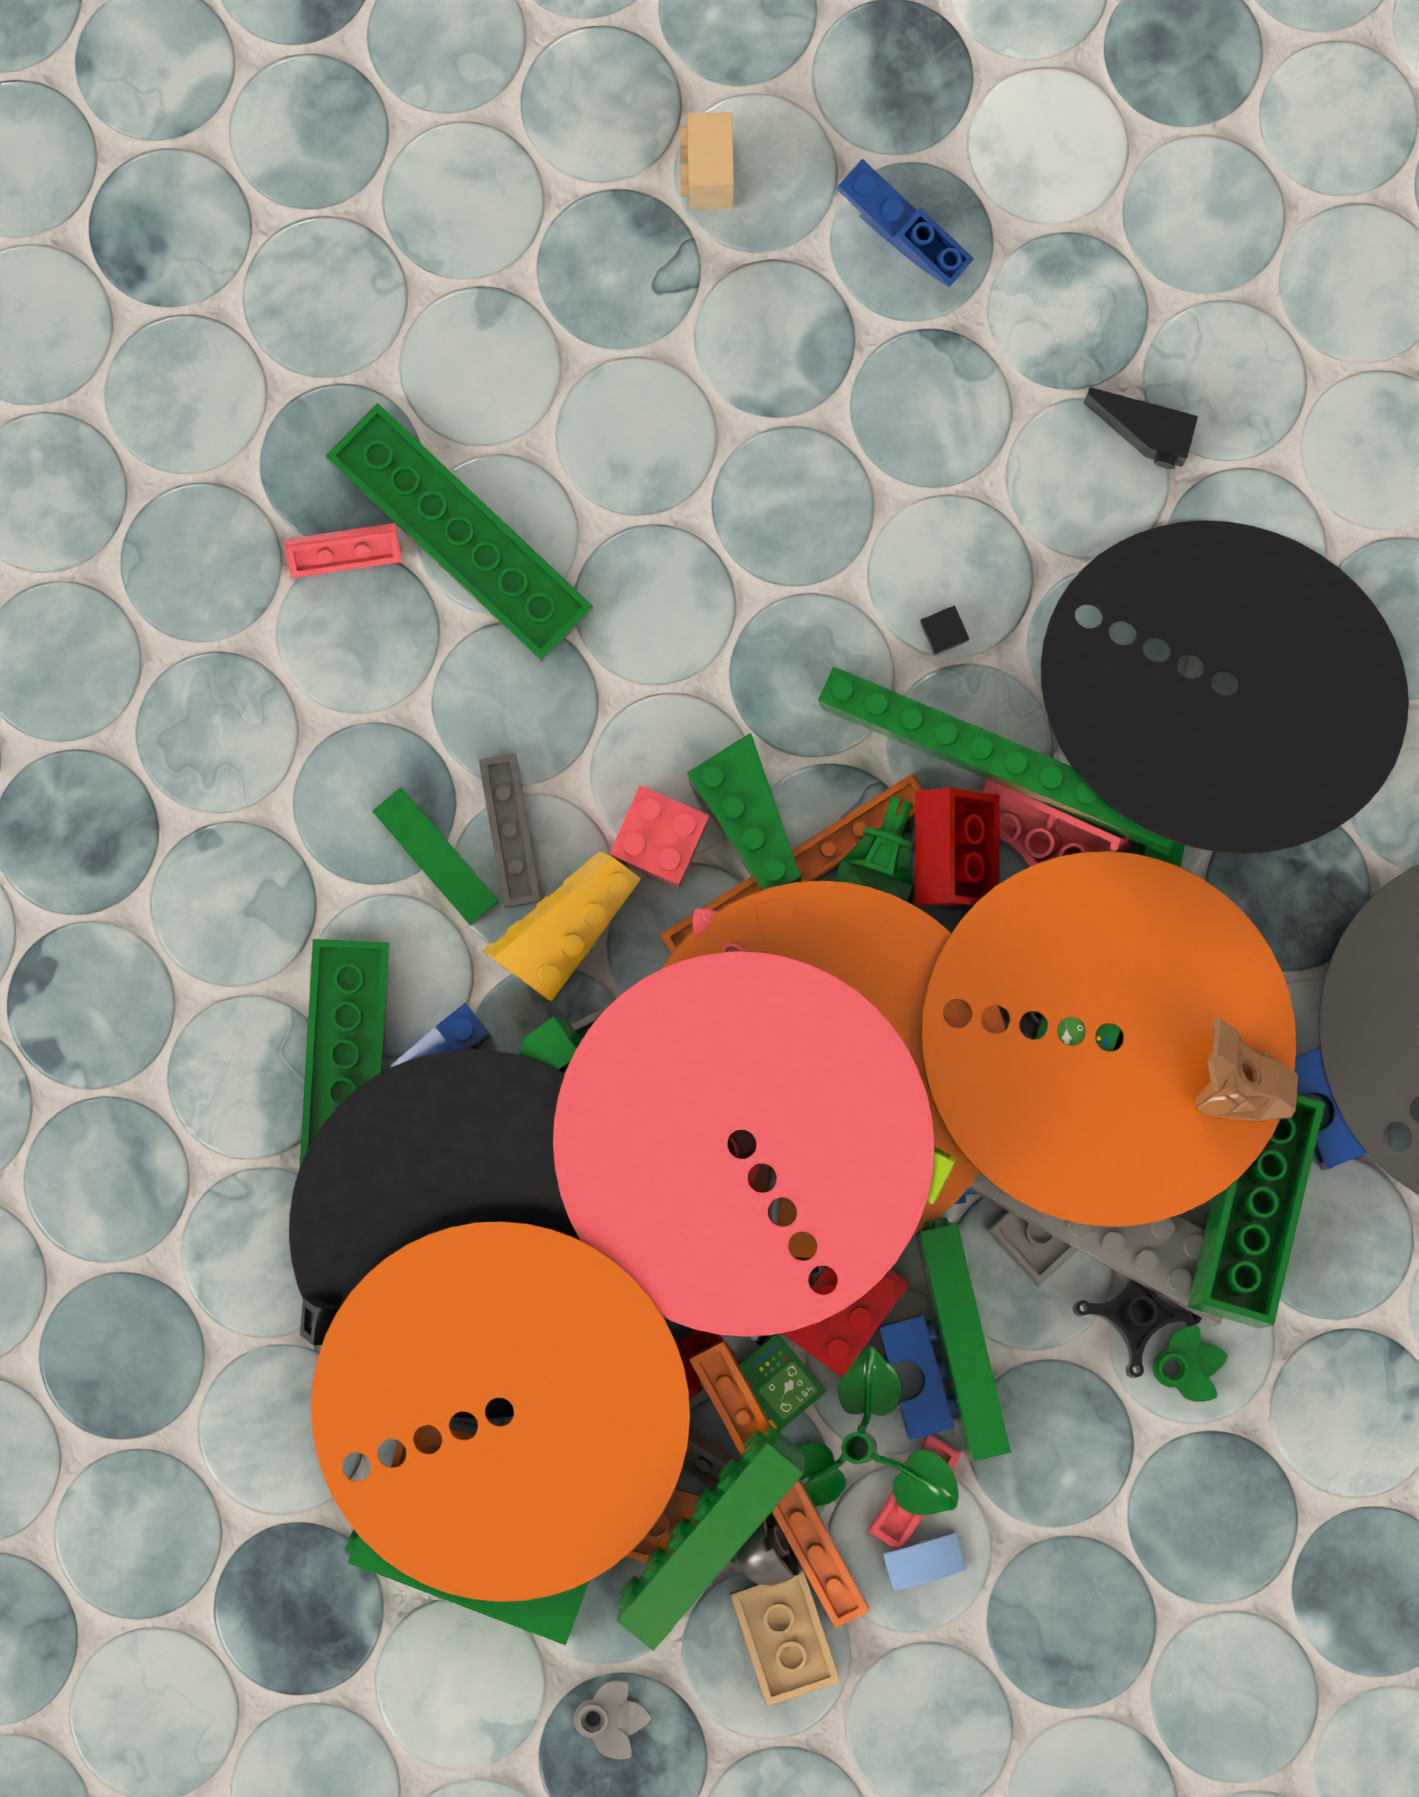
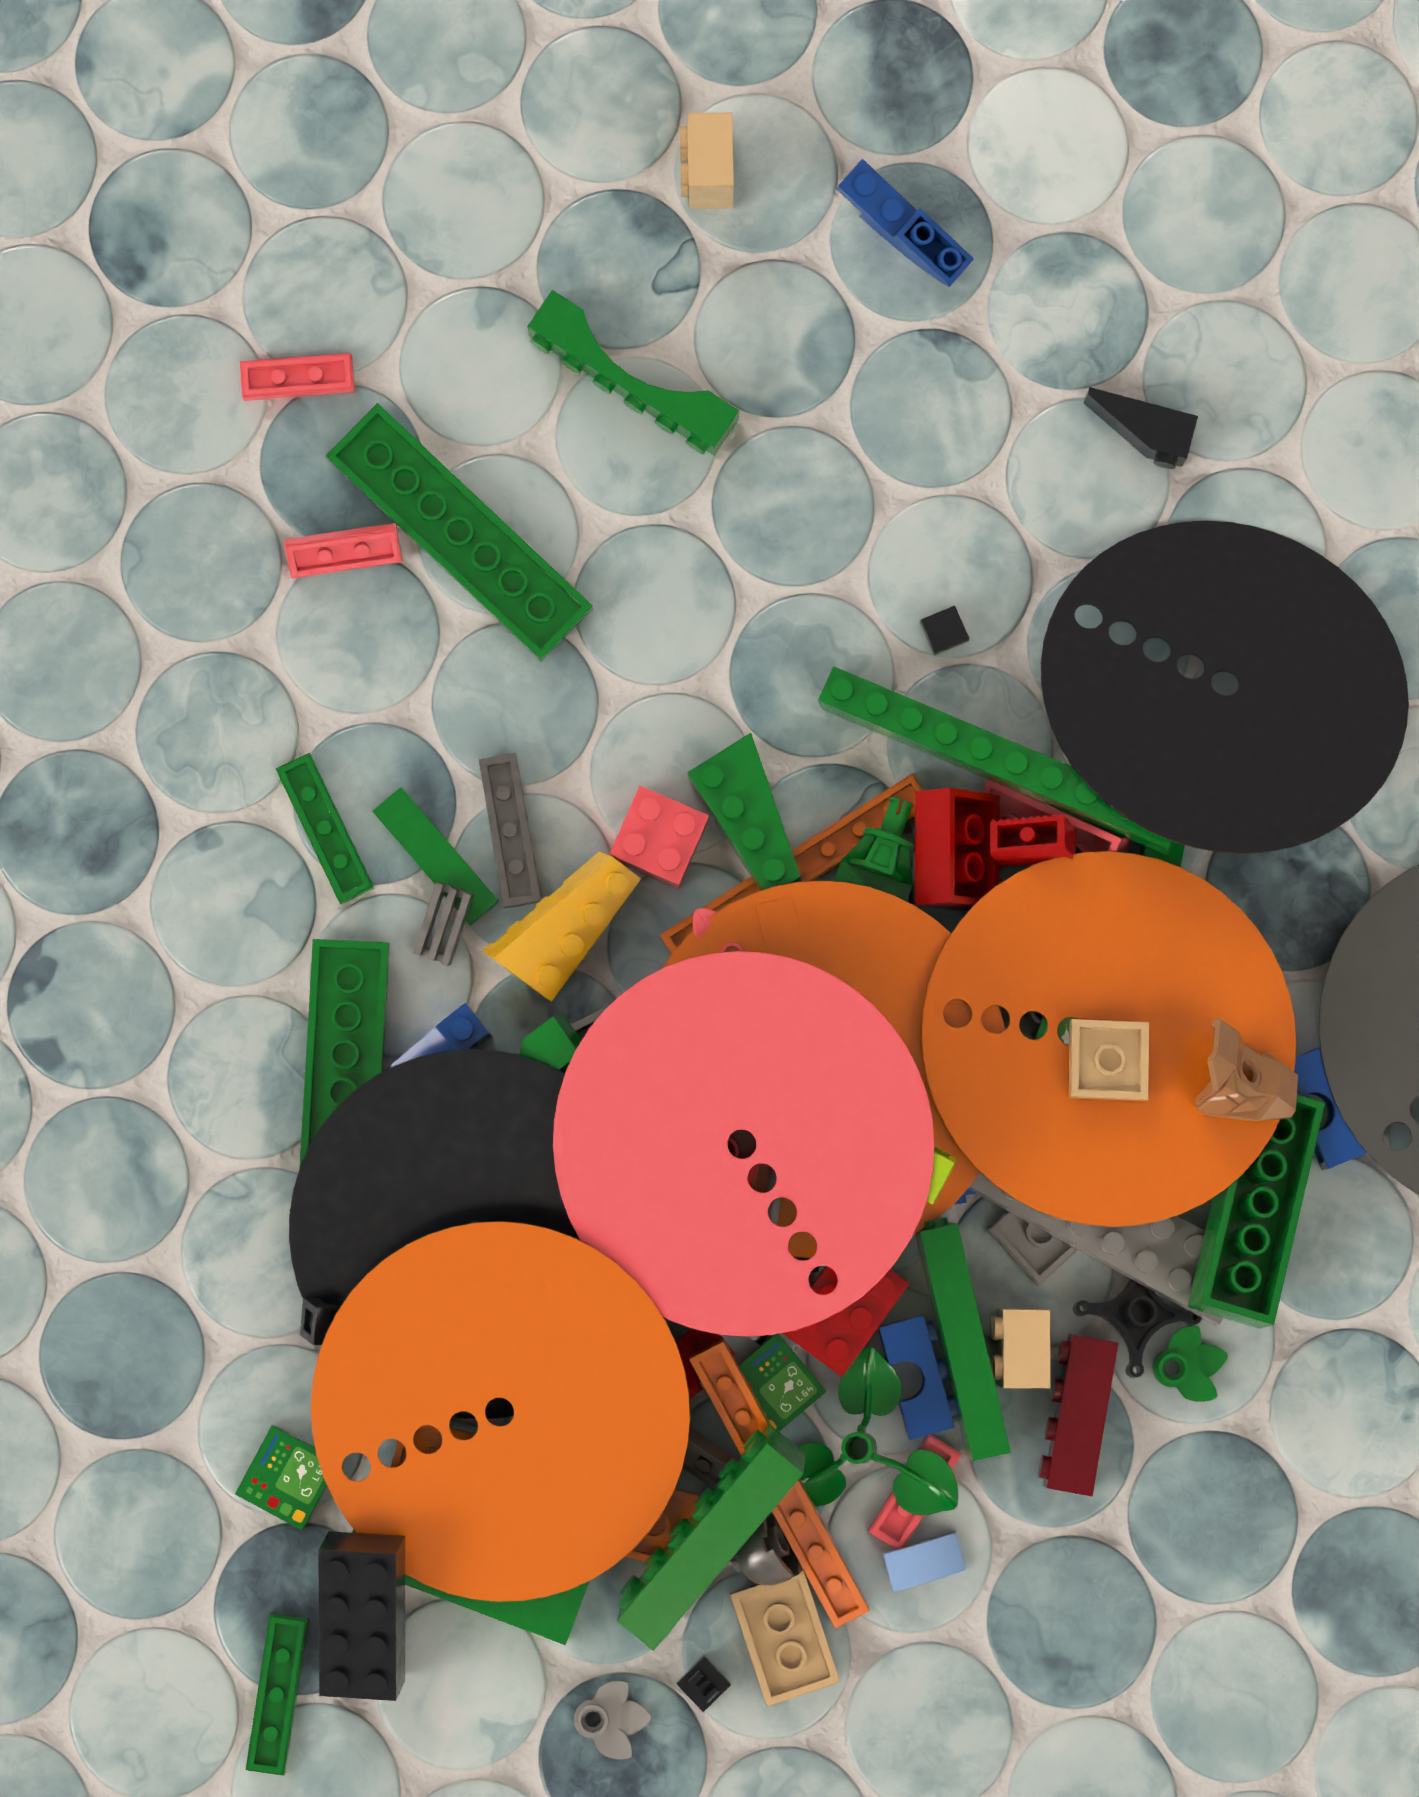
none -> tile [235,1425,327,1530]
none -> coral tile [240,353,355,401]
none -> green tile [246,1613,309,1776]
none -> green tile [276,753,375,904]
none -> black brick [318,1531,405,1701]
none -> flat silver tile [413,881,474,966]
none -> green arch [527,290,739,456]
none -> black tile [676,1655,731,1712]
none -> red brick [990,813,1076,867]
none -> tan brick [990,1308,1051,1388]
none -> dark red brick [1038,1334,1119,1497]
none -> tan plate [1068,1019,1149,1101]

